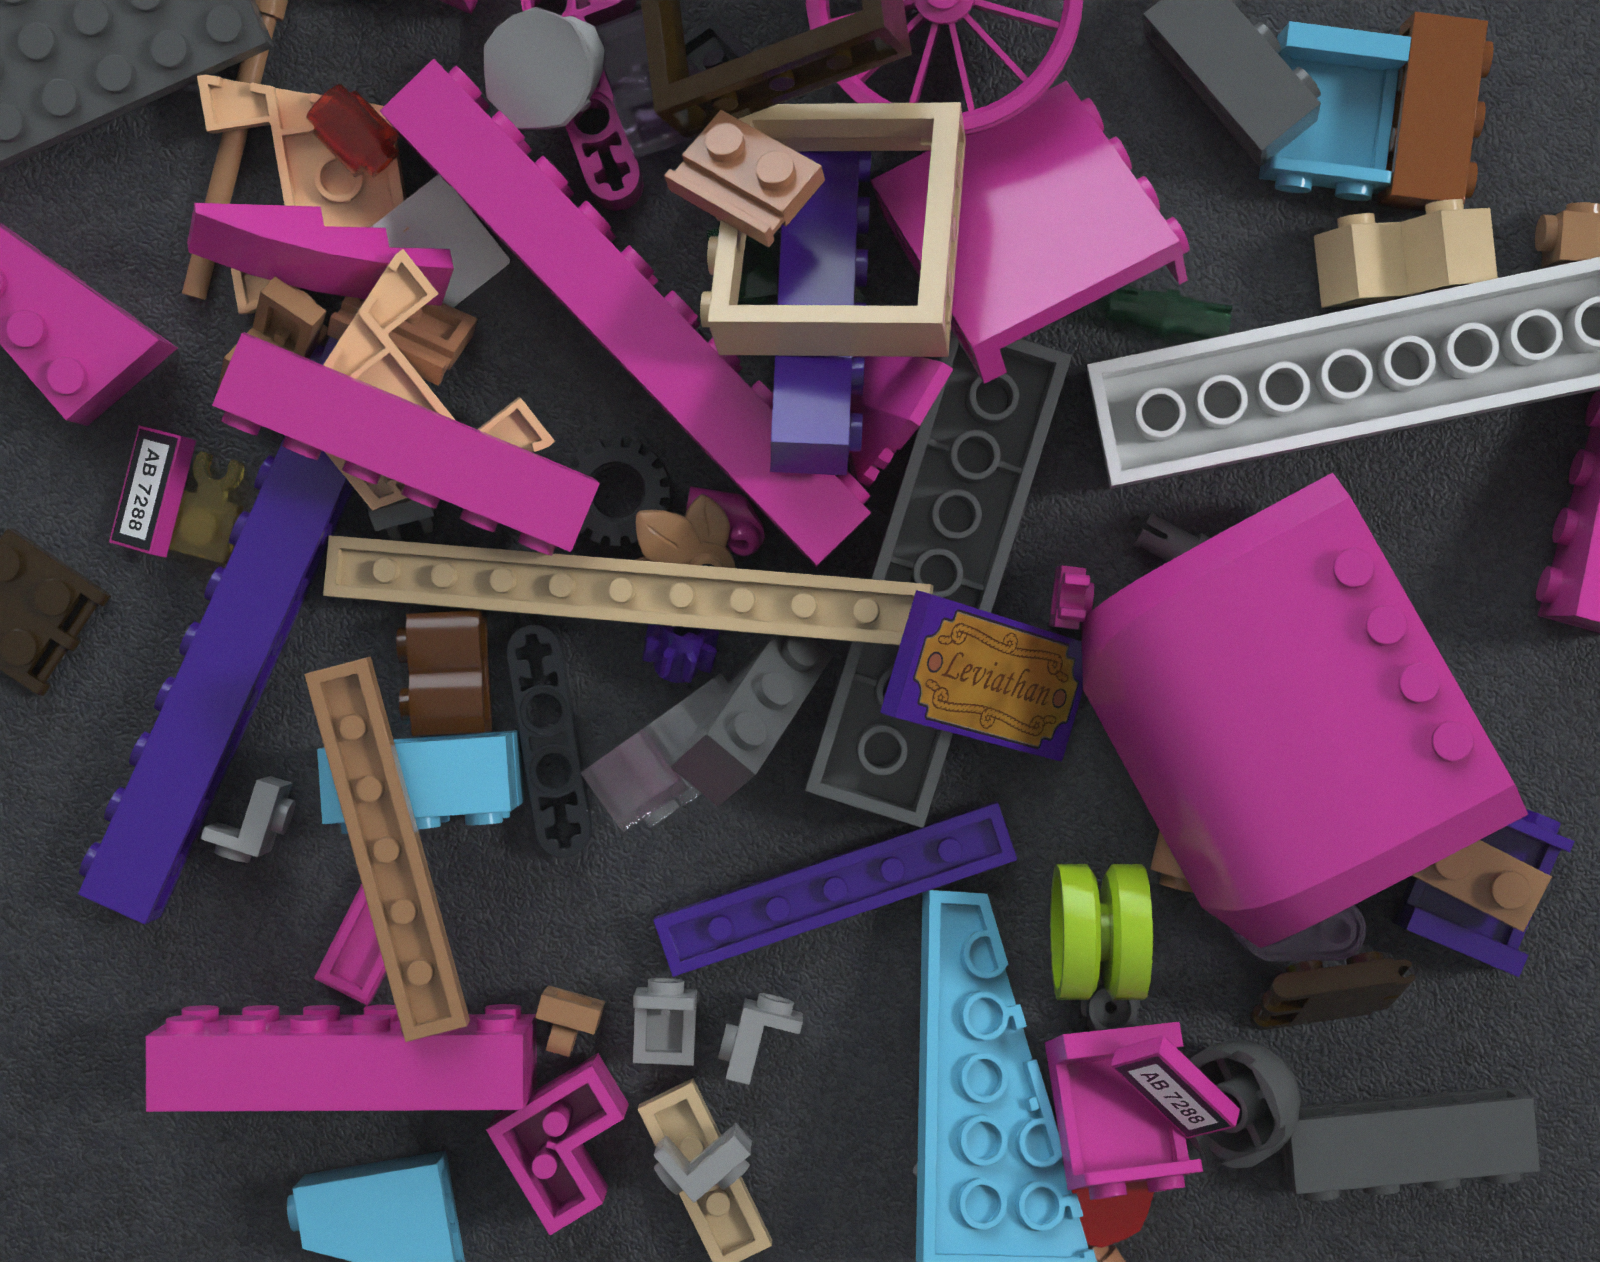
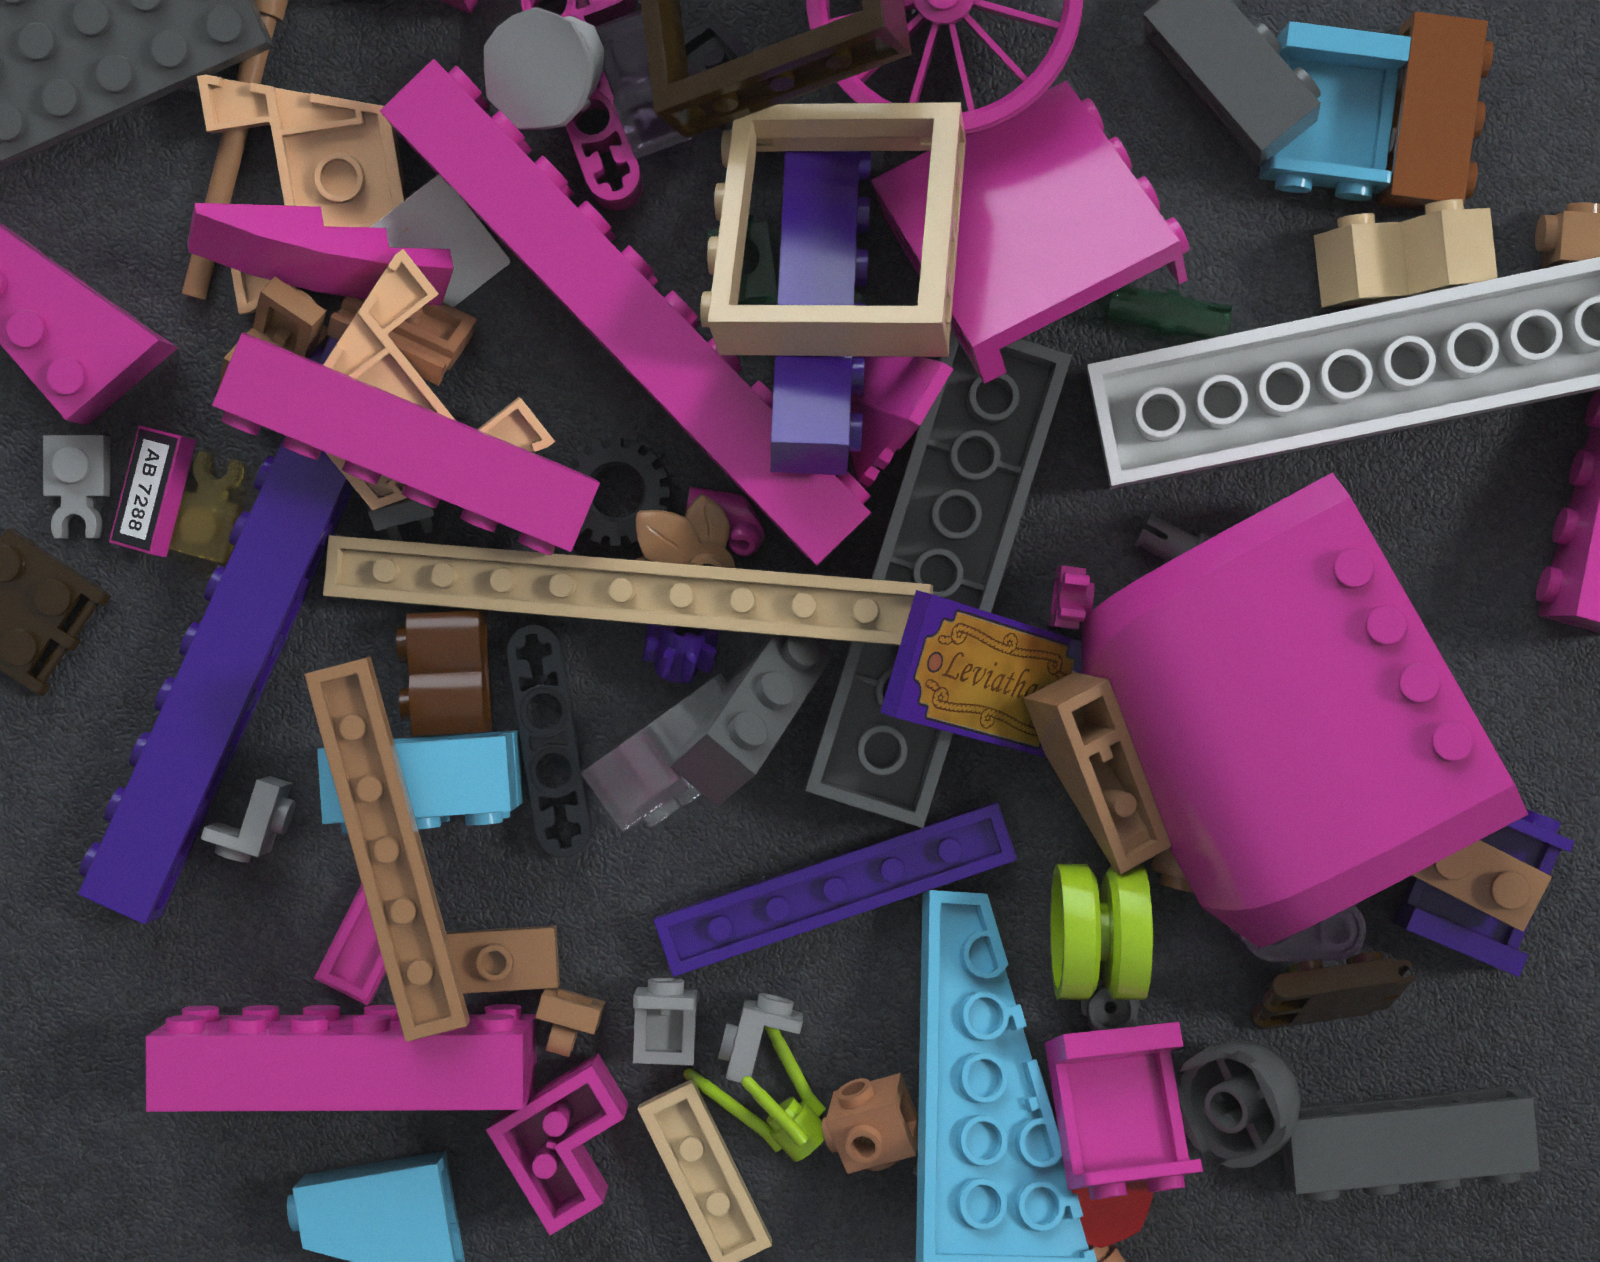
clear red brick [306,84,399,178] -> none
light grey bracket [654,1123,752,1203] -> none
nougat plate [664,110,825,247] -> none
tile [1111,1035,1240,1139] -> none
none -> light grey plate [43,435,111,539]
none -> medium nougat plate [446,925,560,994]
none -> lime plant [683,1026,826,1162]
none -> nougat brick [822,1073,918,1174]
none -> medium nougat slope [1023,672,1172,874]

